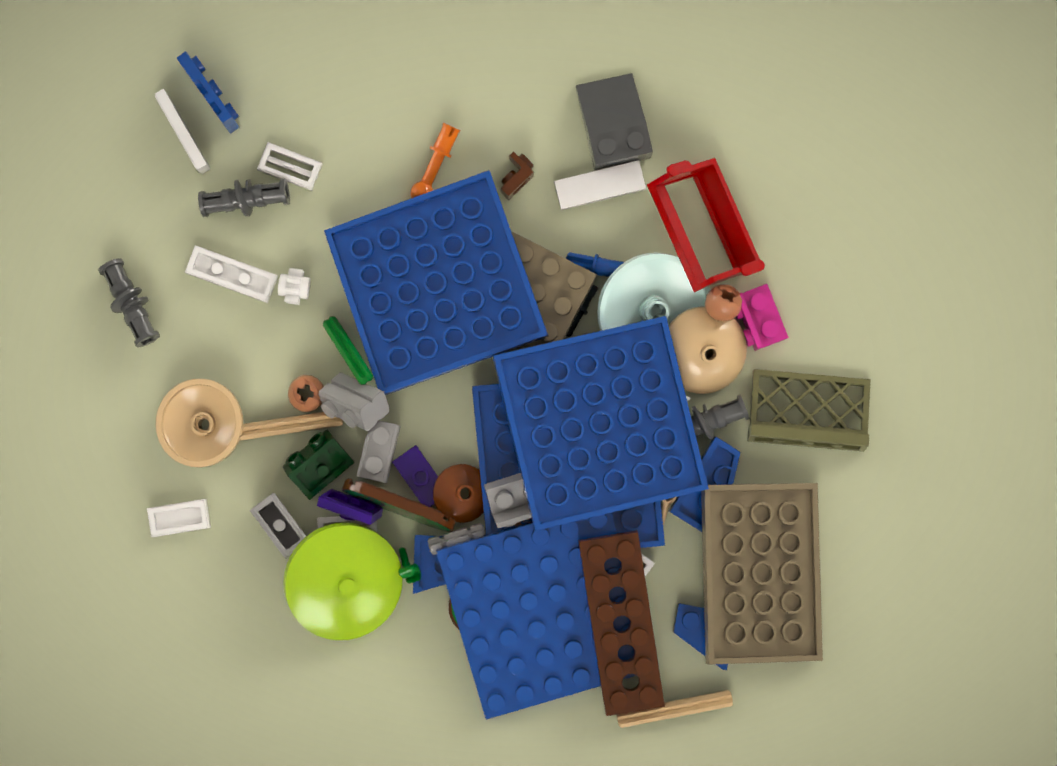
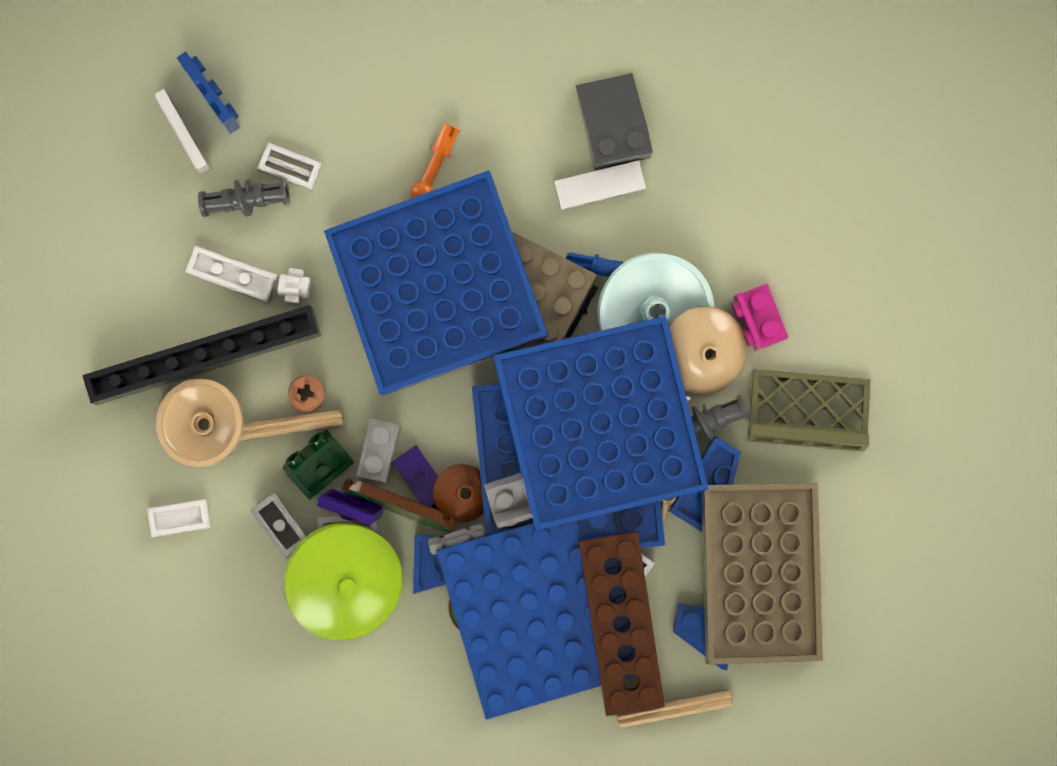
dark grey piece [98,258,160,348] -> none
light grey brick [318,372,390,431] -> none
green axle [323,316,373,385] -> none
green hand [398,547,421,584] -> none
reddish brown bracket [500,151,534,200] -> none
red piece [647,158,765,292] -> none
nougat piece [705,284,742,322] -> none
none -> black brick [82,305,322,405]

